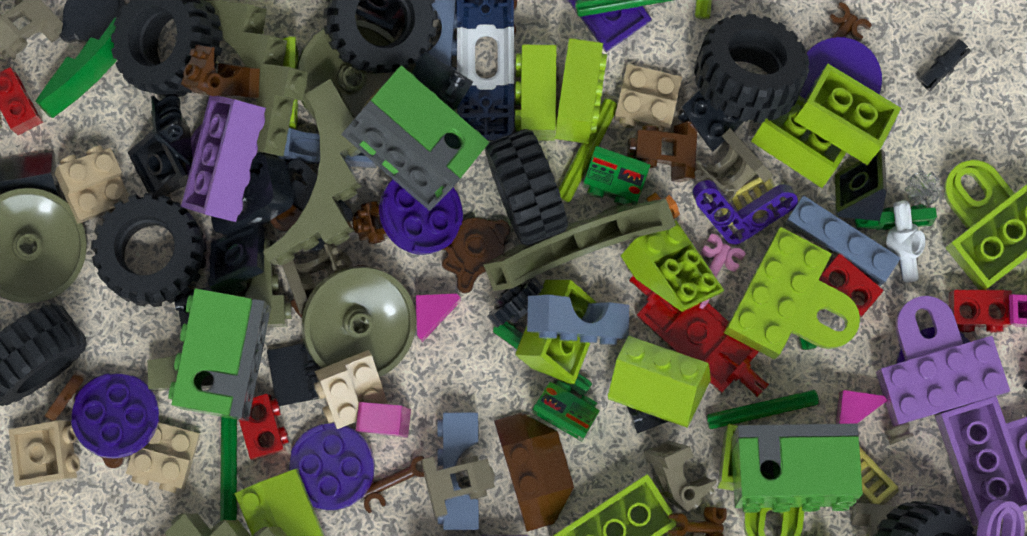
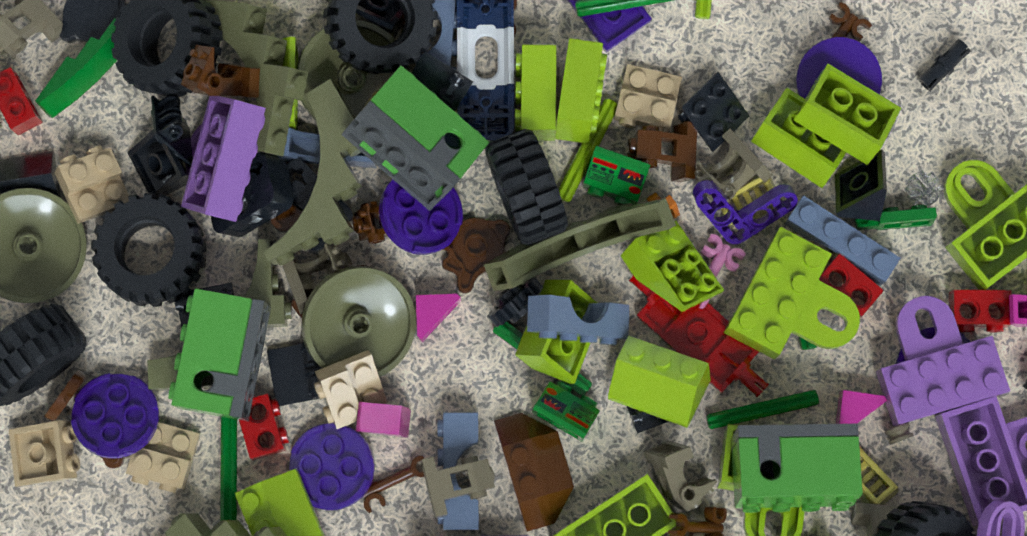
black plate [208,222,265,295] -> none
black tyre [694,14,809,123] -> none
white axle [887,200,925,283] -> none

